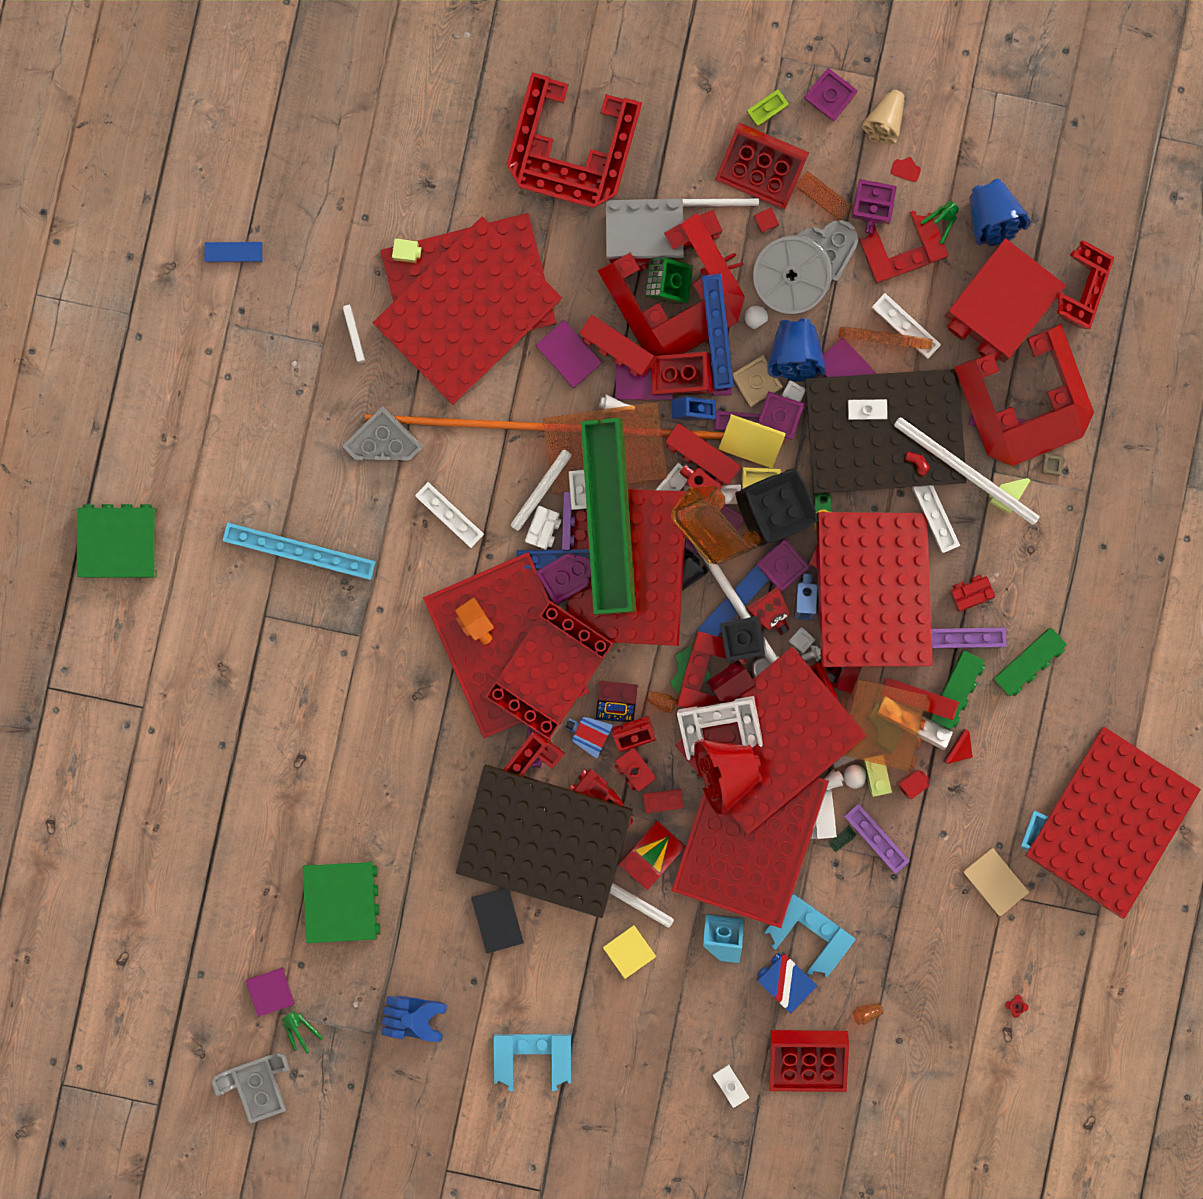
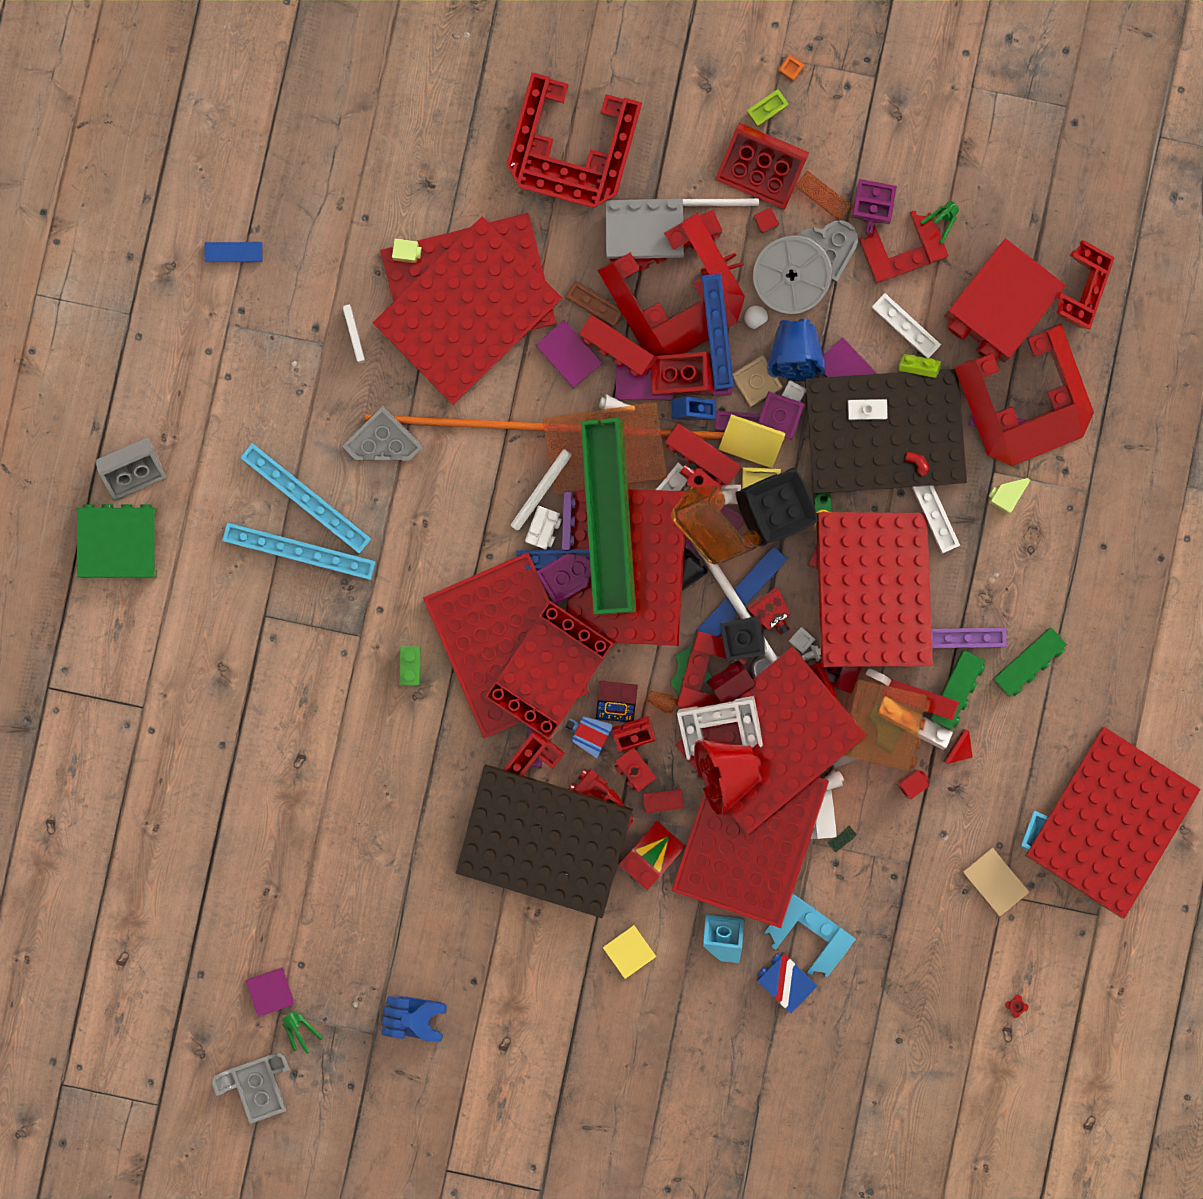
green panel [303,861,380,943] -> none
white plate [415,482,484,548] -> none
orange brick [455,598,494,645] -> none
black tile [471,888,524,953] -> none
medium azure wedge [494,1034,571,1091] -> none
white plate [569,470,587,510] -> none
white axle [610,883,674,928] -> none
green brick [645,258,693,304] -> none
white plate [712,1064,749,1108] -> none
magenta tile [756,538,810,593] -> none
red slope [769,1030,849,1092] -> none
medium blue torso [794,574,817,621] -> none
magenta plate [804,68,858,122] -> none
clear orange beam [839,327,933,349] -> none
white piece [843,764,866,789] -> none
medium lavender plate [844,803,910,874] -> none
clear orange cone [853,1003,883,1025] -> none
tan cone [862,90,905,145] -> none
yellowish green brick [863,754,892,797] -> none
red sticker [891,157,921,182] -> none
white axle [894,417,1039,525] -> none
red brick [950,574,995,612] -> none
blue cone [969,179,1031,246] -> none
dark tan tile [1041,454,1064,476] -> none
none -> light grey slope [95,437,167,500]
none -> medium azure plate [240,443,372,554]
none -> bright green brick [400,646,421,685]
none -> dark orange tile [565,281,622,327]
none -> orange tile [778,54,805,82]
none -> white tile [866,668,891,686]
none -> lime plate [899,354,941,378]

